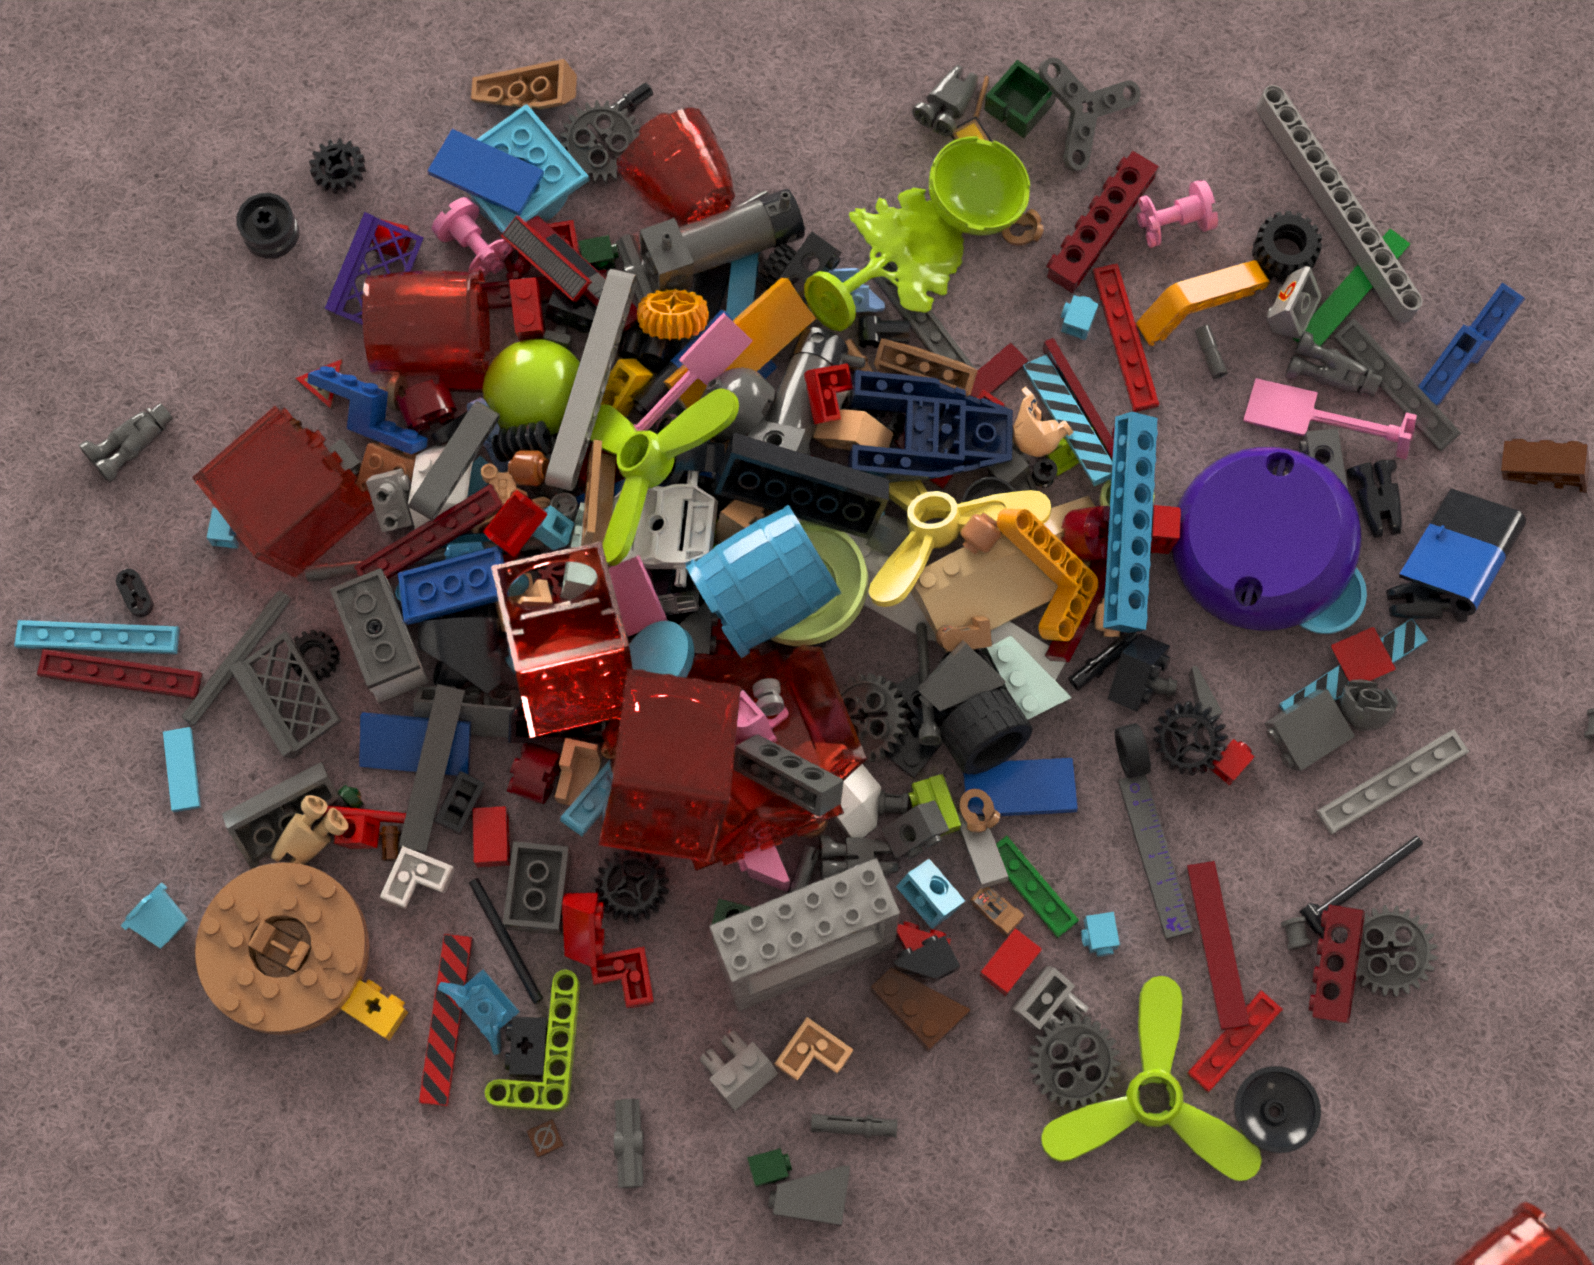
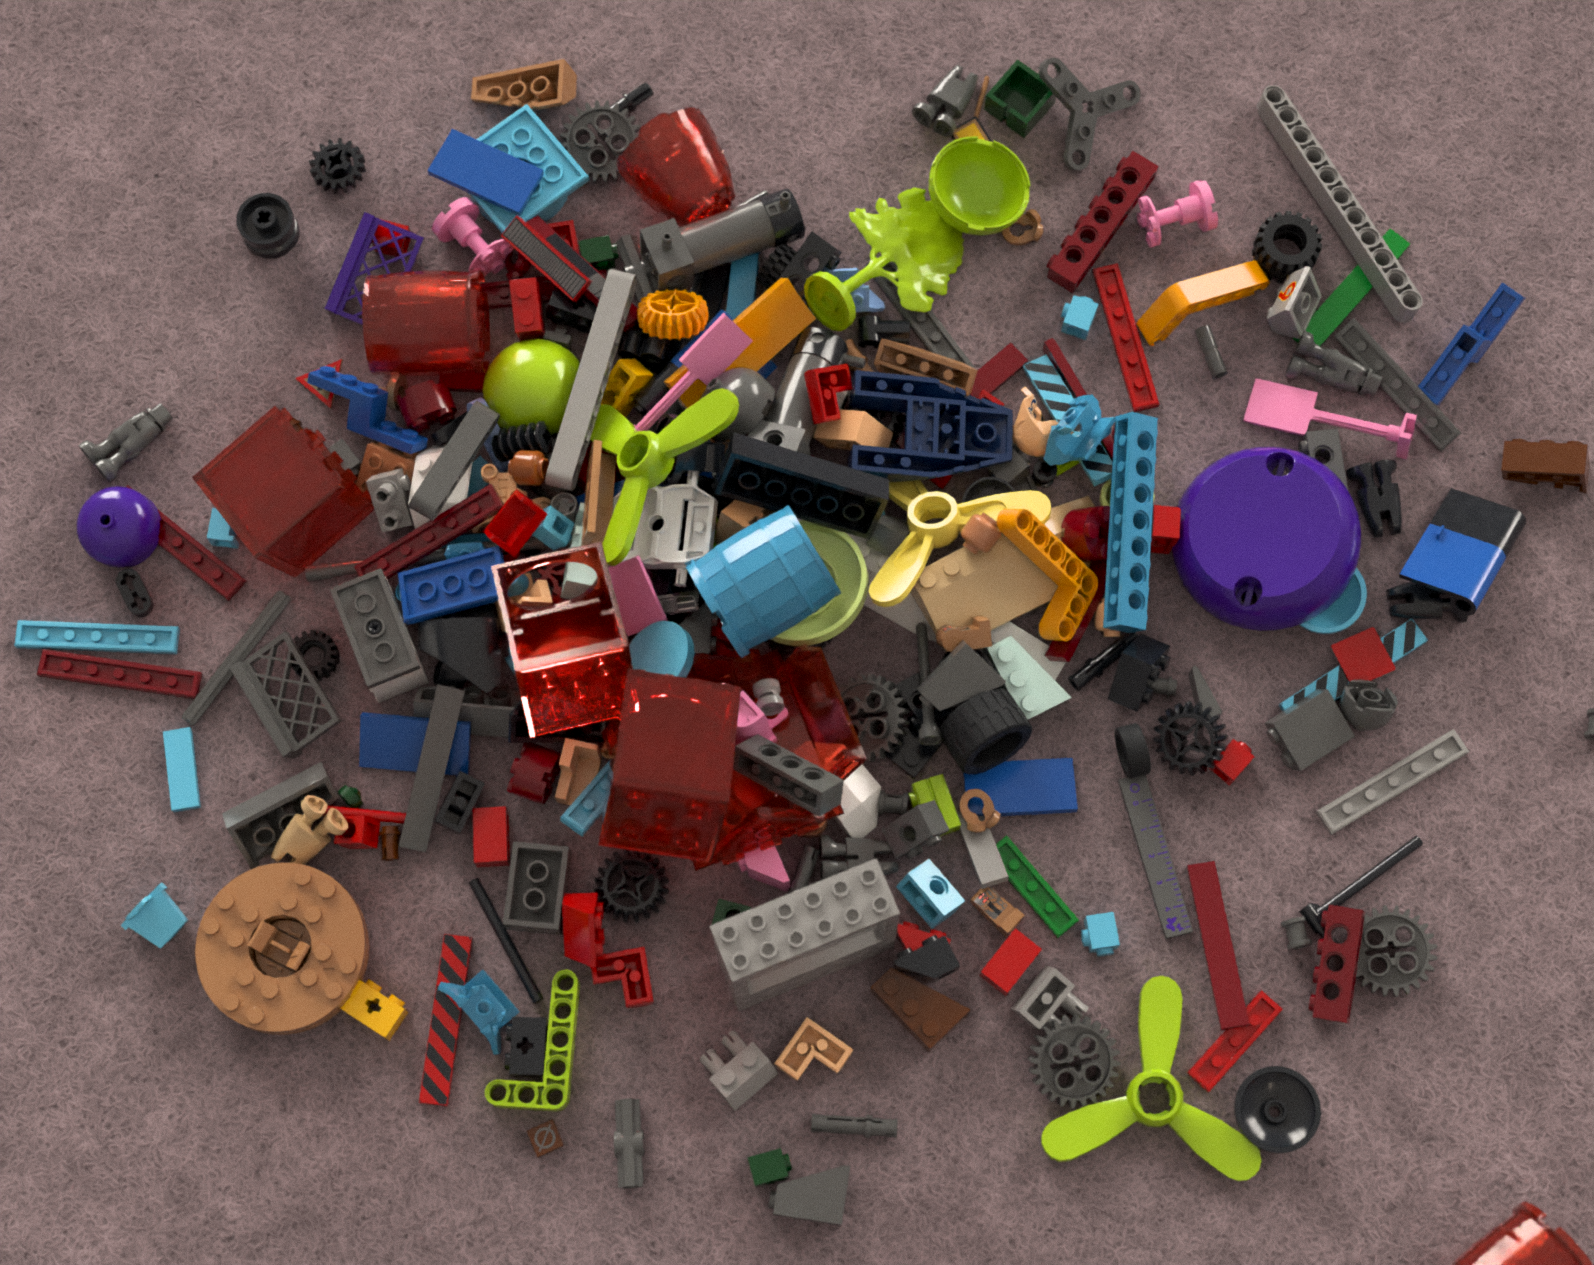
white brick [380,846,454,909] -> none
none -> dark purple cylinder [77,486,161,568]
none -> dark red tile [126,485,247,601]
none -> dark azure piece [1043,394,1116,466]

